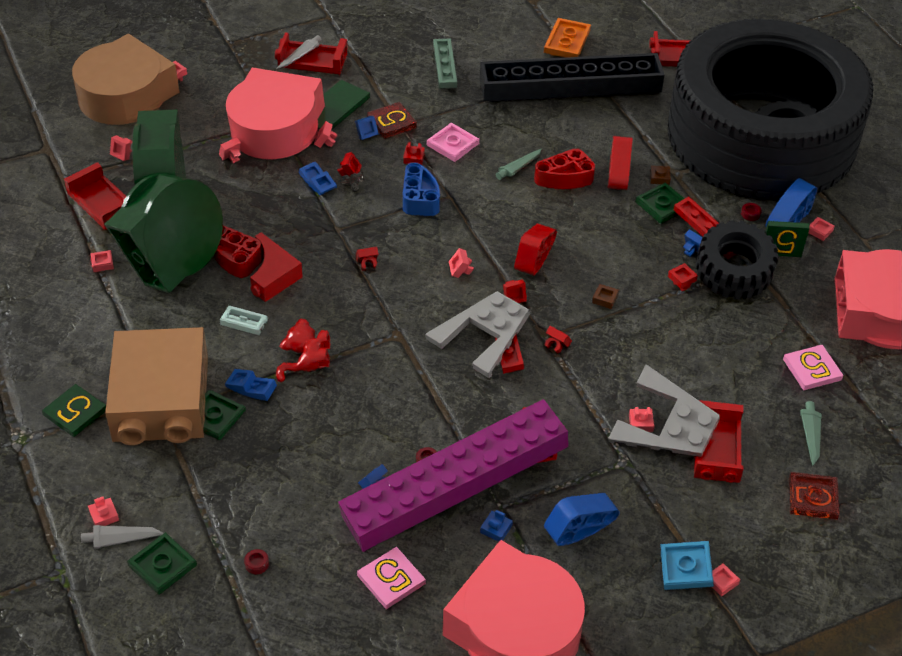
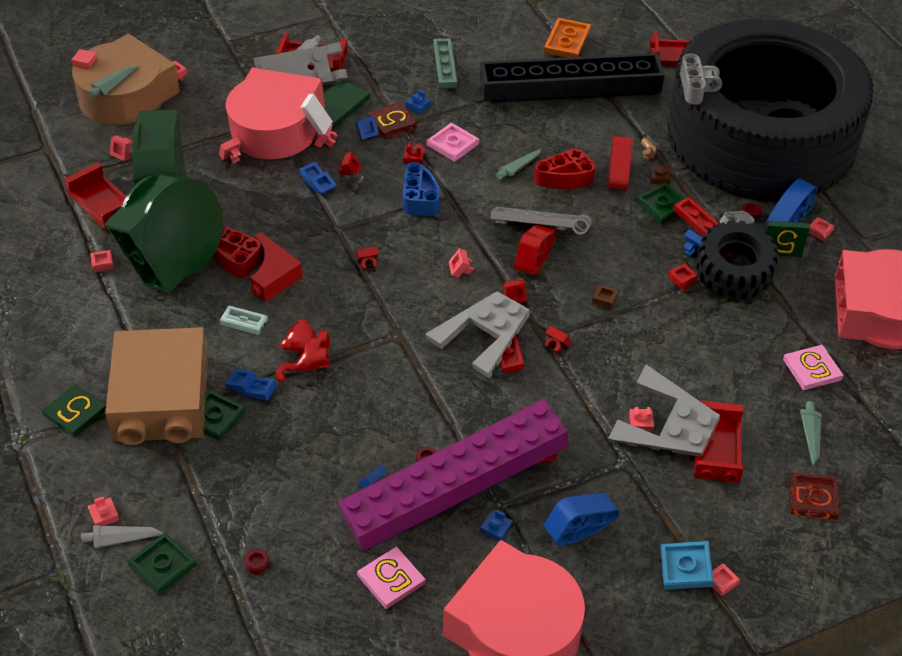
none -> coral tile [71,49,97,68]
none -> sand green bar [88,66,139,98]
none -> light grey hinge [254,43,348,84]
none -> white tile [300,94,333,135]
none -> blue tile [406,89,431,114]
none -> light grey hinge [490,207,592,234]
none -> medium nougat arm [641,137,658,160]
none -> light grey piece [680,54,722,104]
none -> light grey piece [719,211,754,225]

